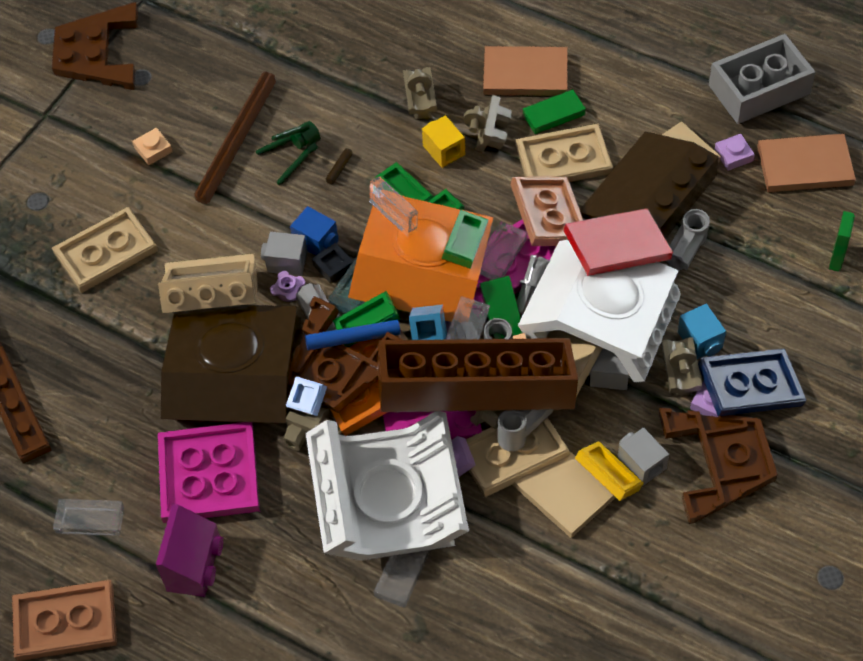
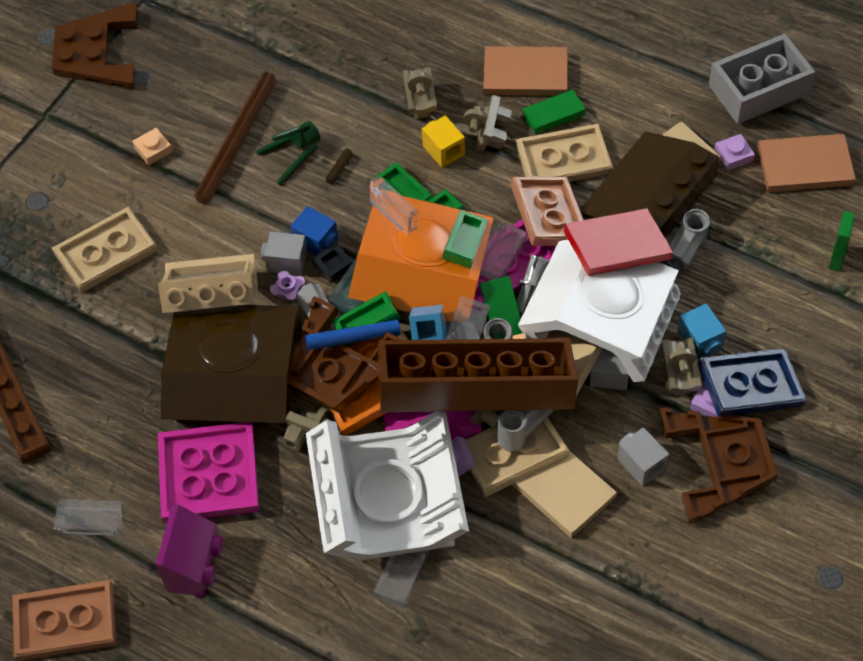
light blue tile [286,377,327,416] -> none
yellow tile [575,441,644,501] -> none

